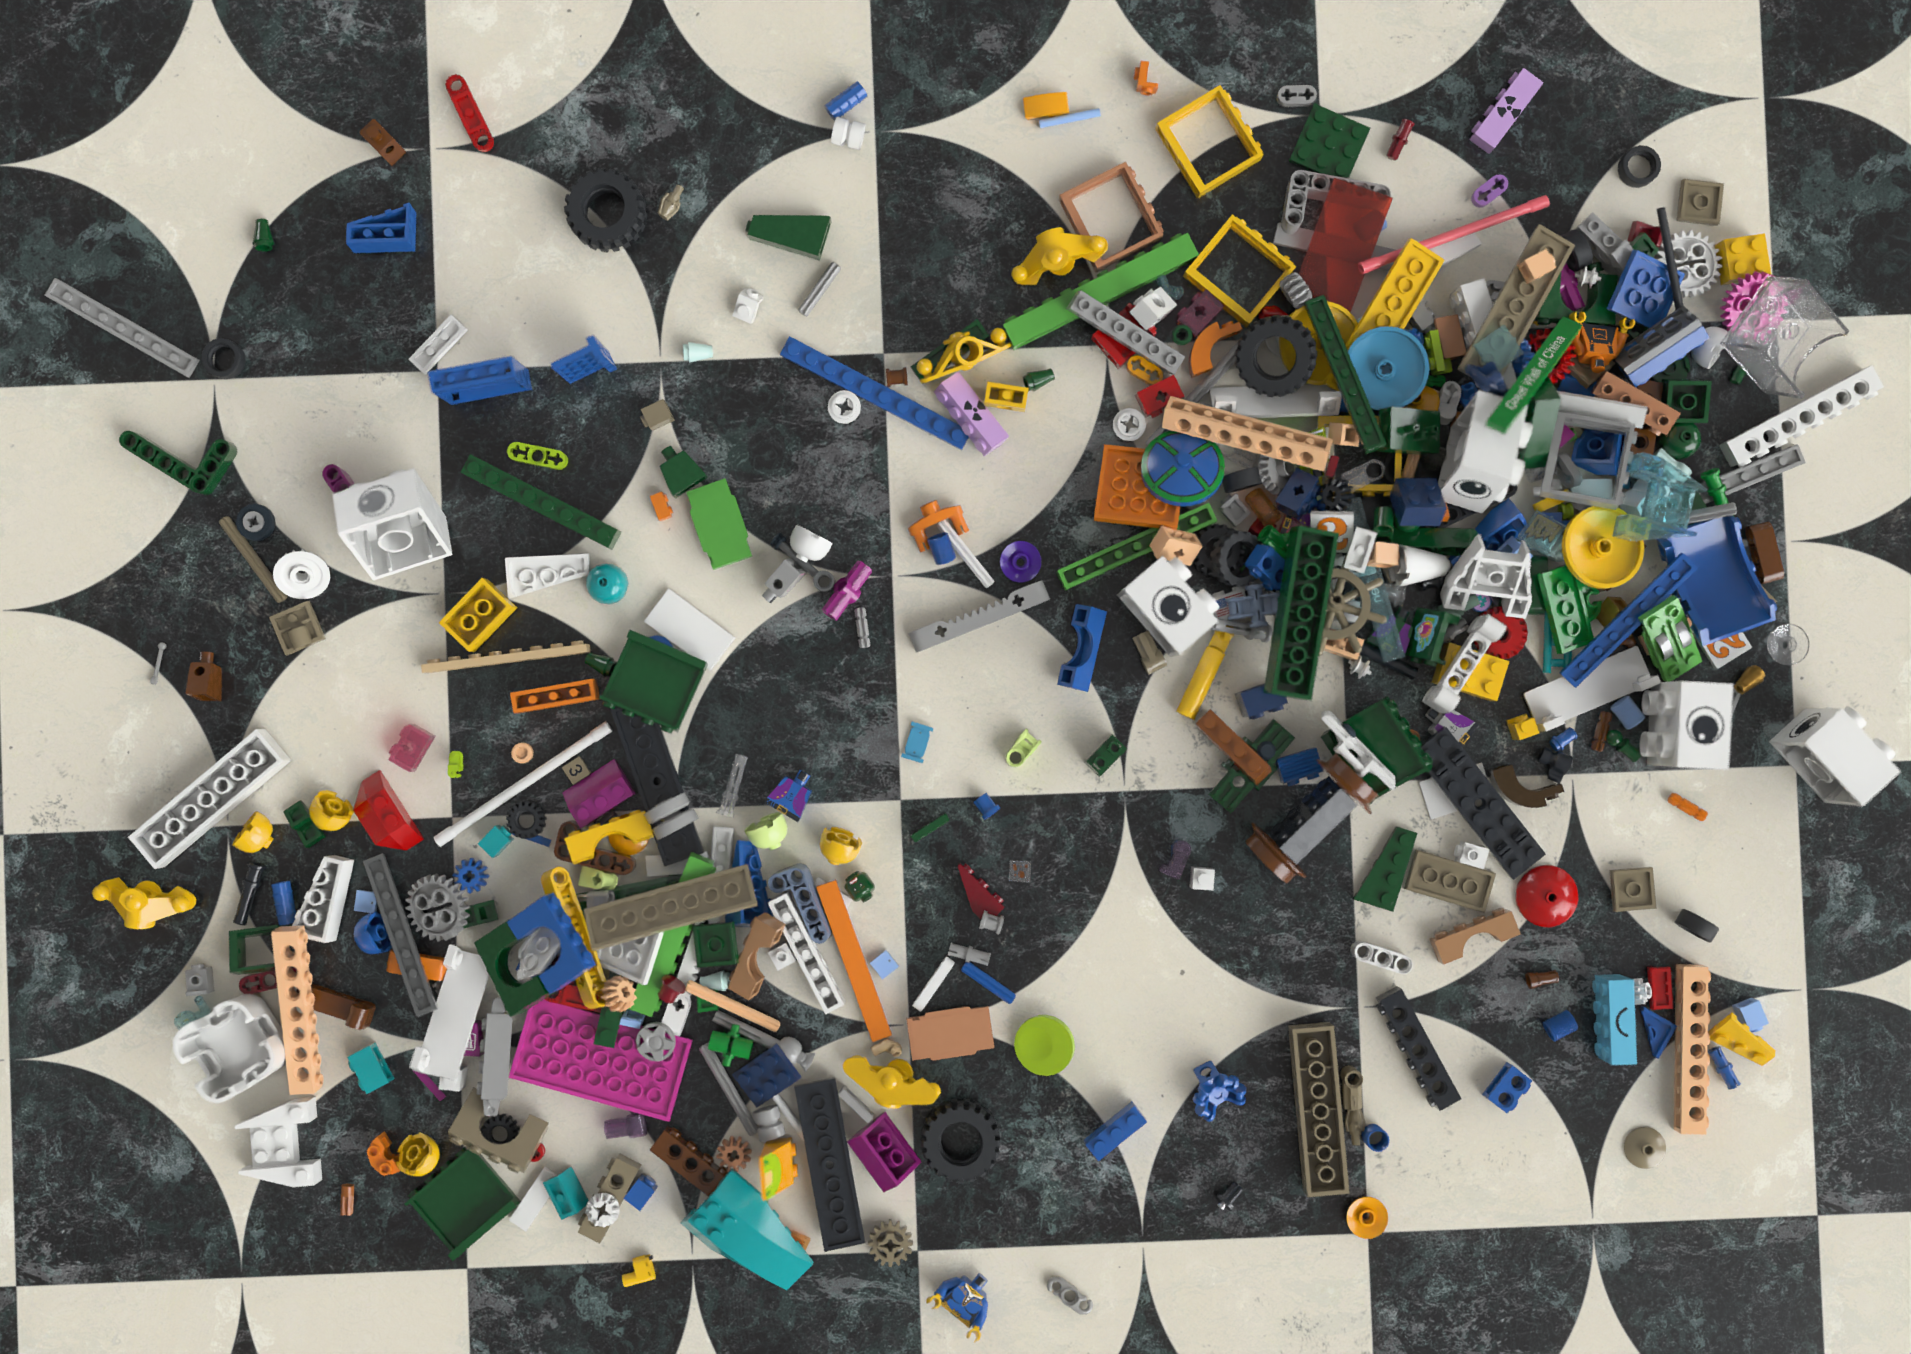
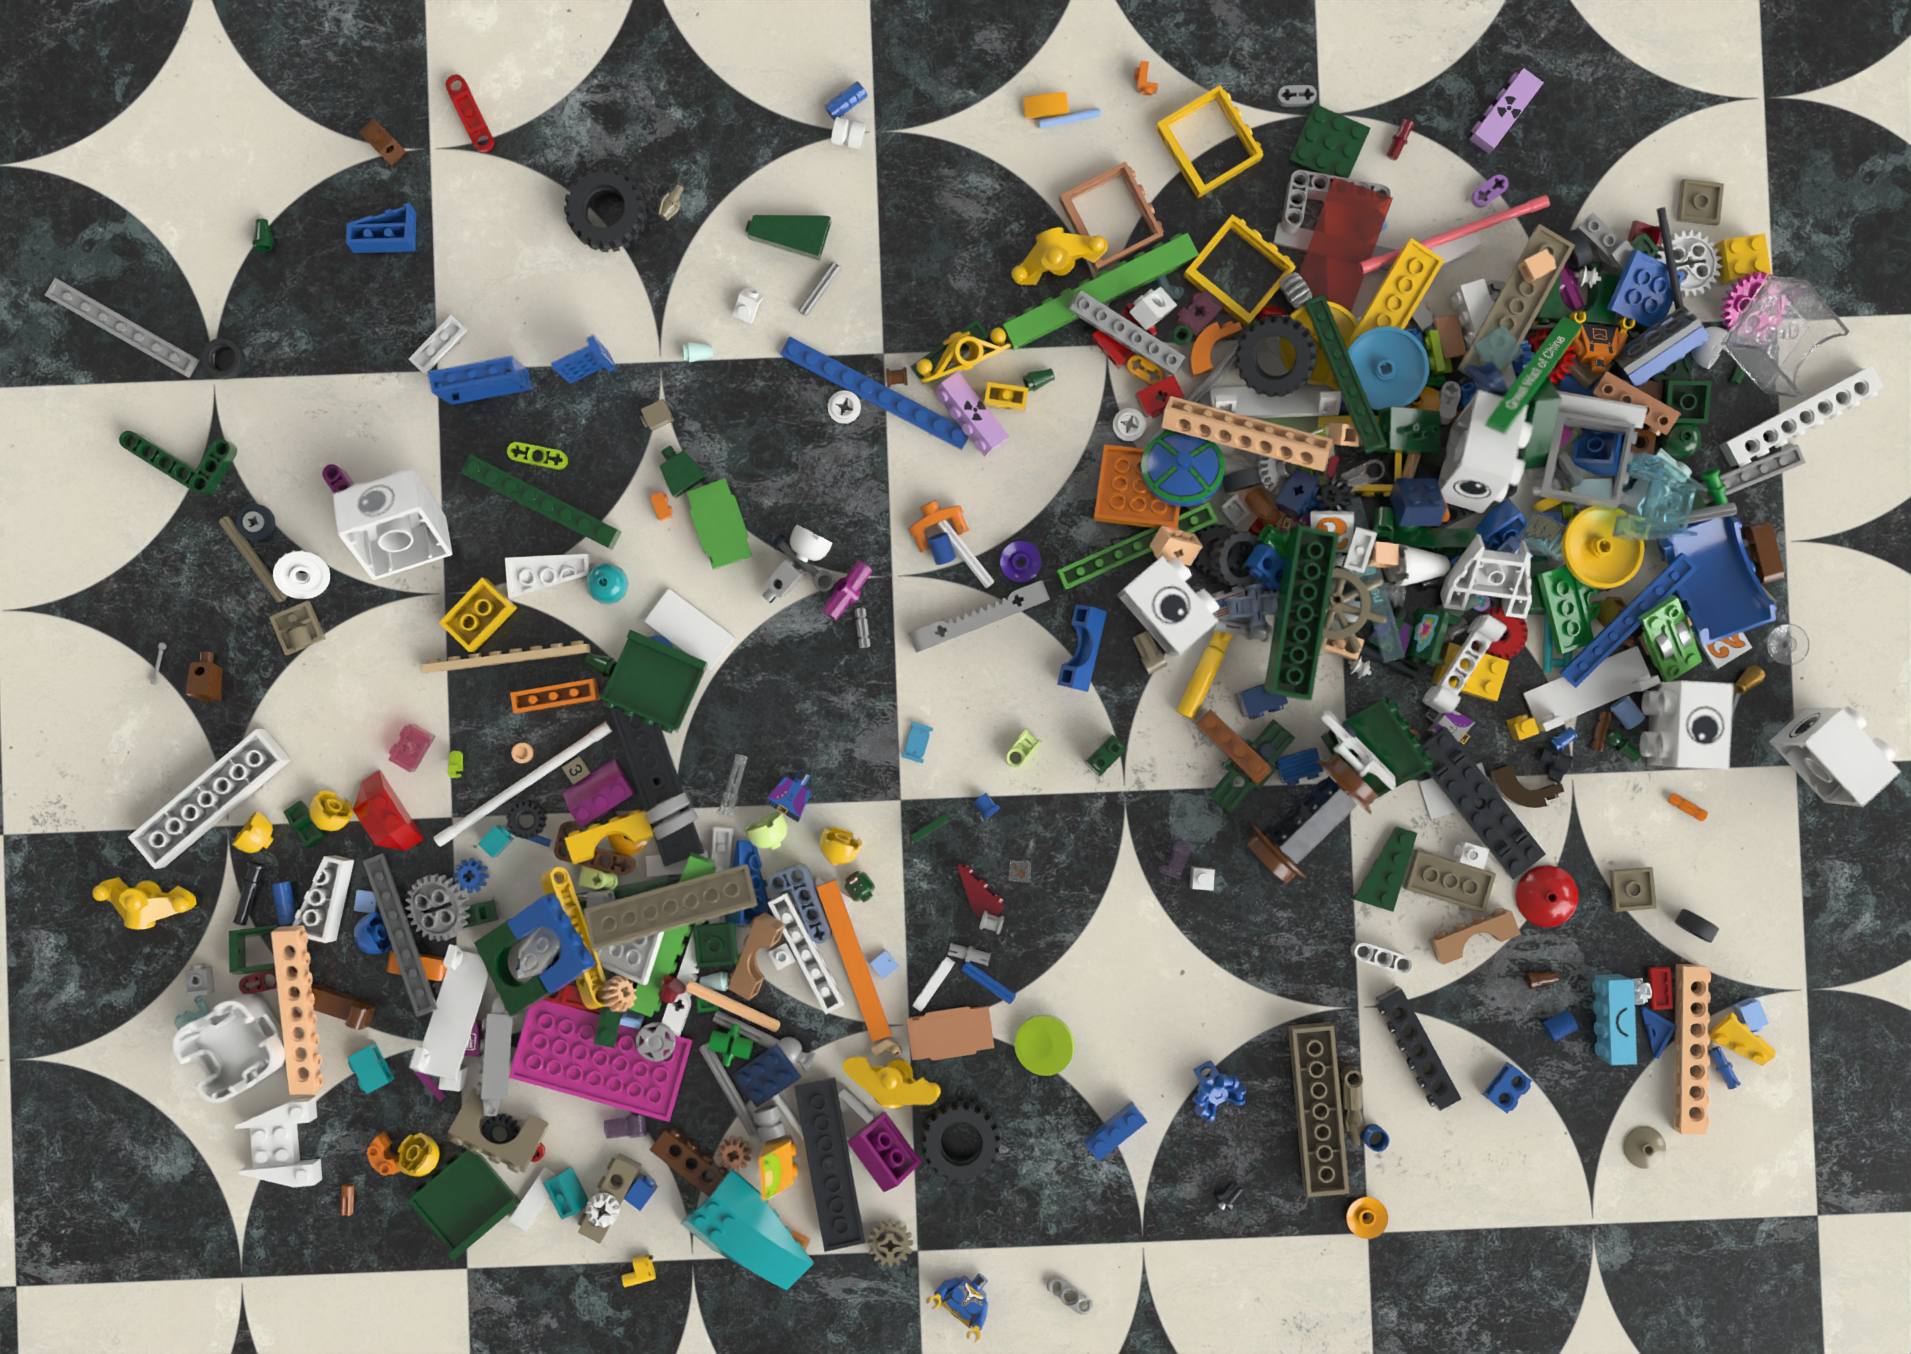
black tyre [1618,145,1661,188] -> none

